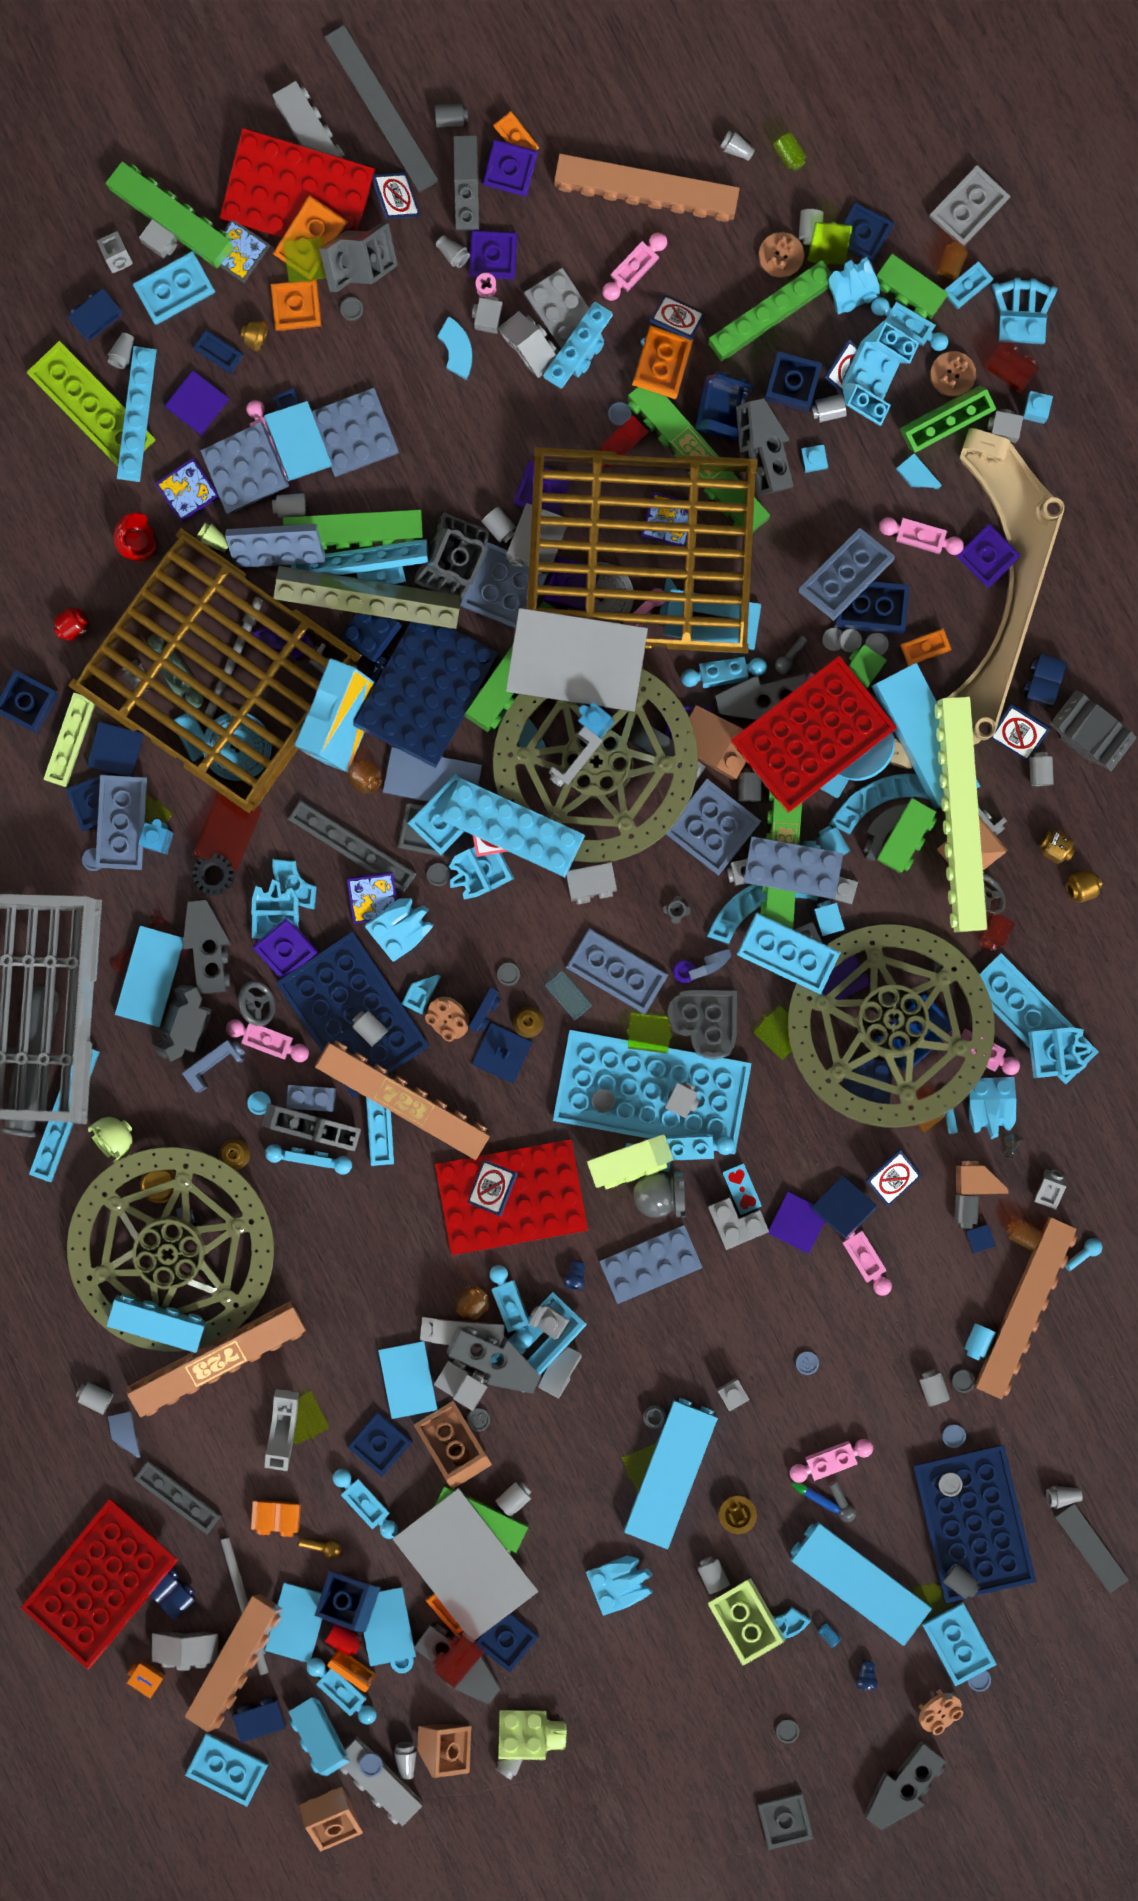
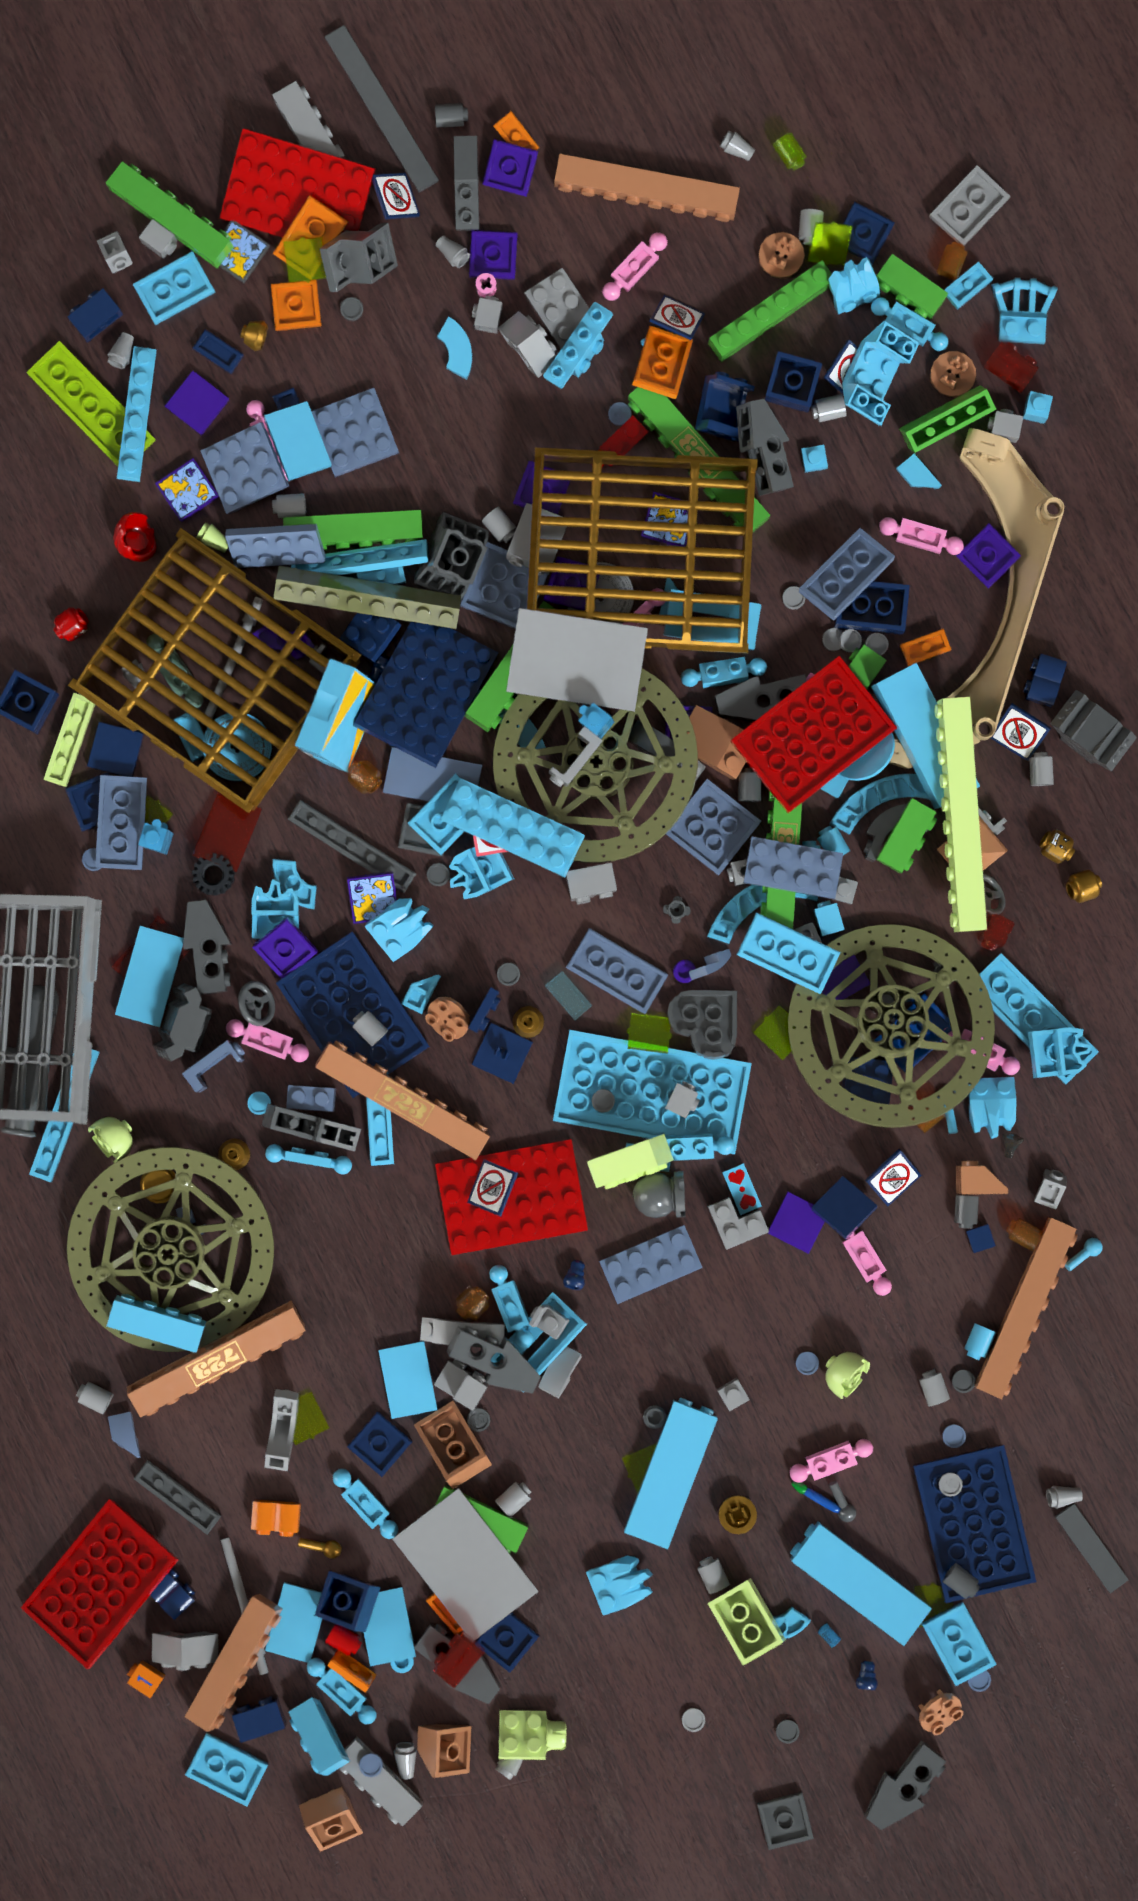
dark grey bar [775,636,807,675] -> none
none -> light grey piece [682,1708,705,1732]
none -> light grey piece [782,586,805,610]
none -> yellowish green cylinder [826,1352,870,1399]

